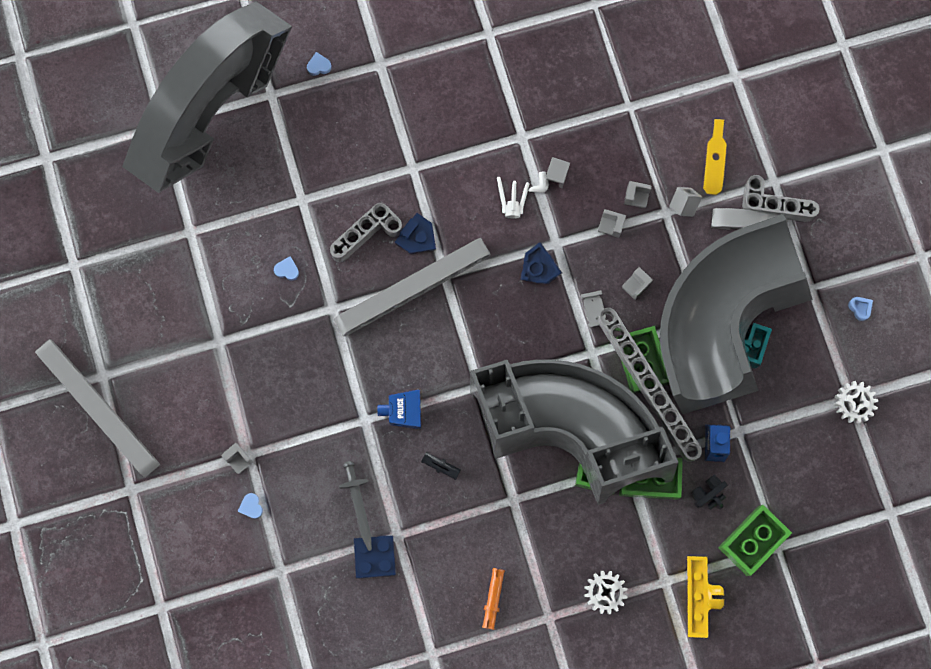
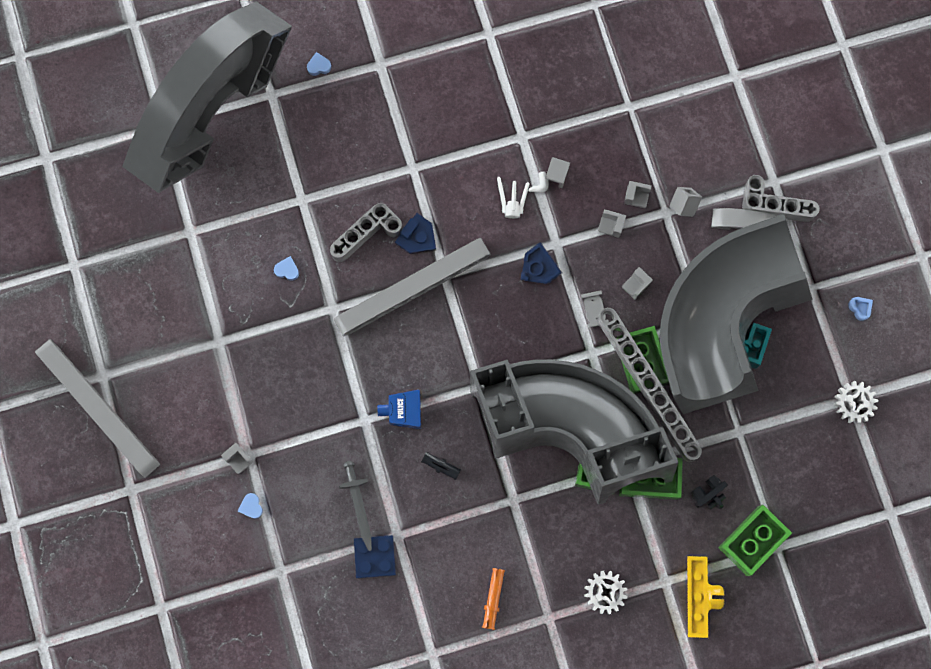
yellow piece [703,119,727,195] -> none
blue torso [705,424,730,462] -> none

